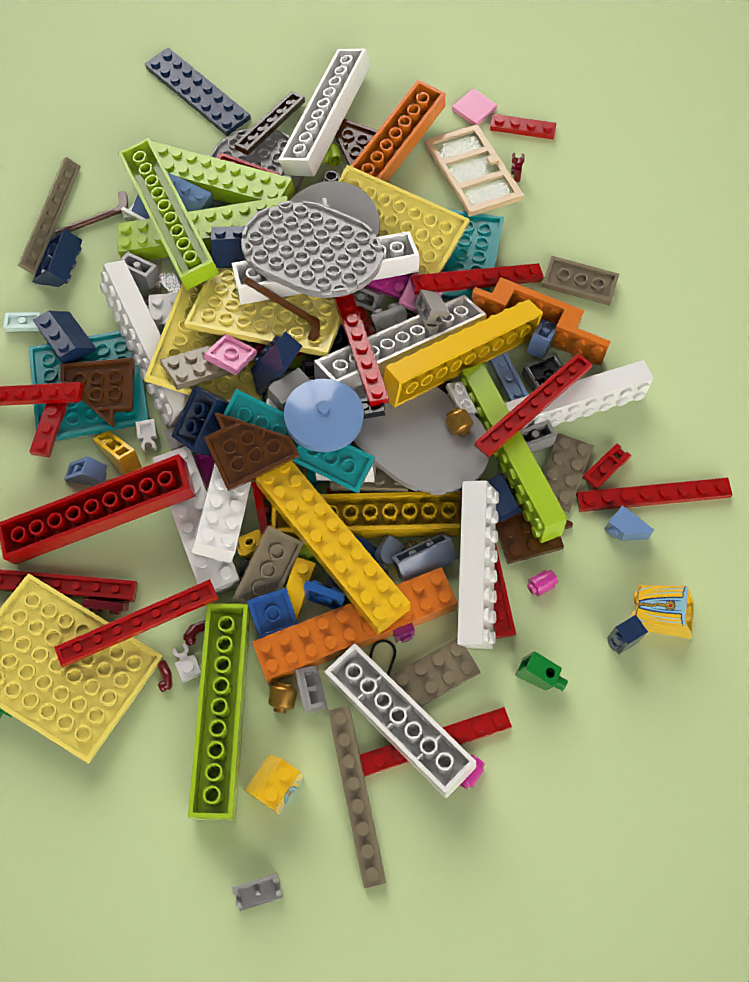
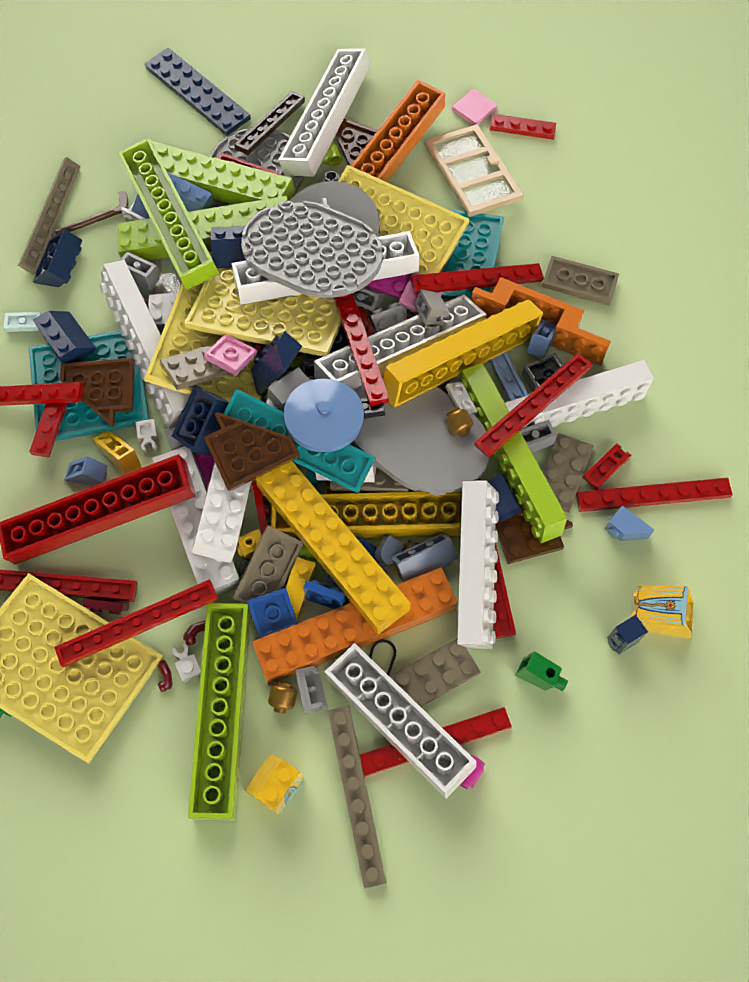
light grey hinge [232,874,284,911] -> none
reddish brown piece [244,277,320,341] -> none
magenta plate [393,623,415,643] -> none
dark red plate [511,153,525,182] -> none
dark pink brick [527,569,558,597] -> none

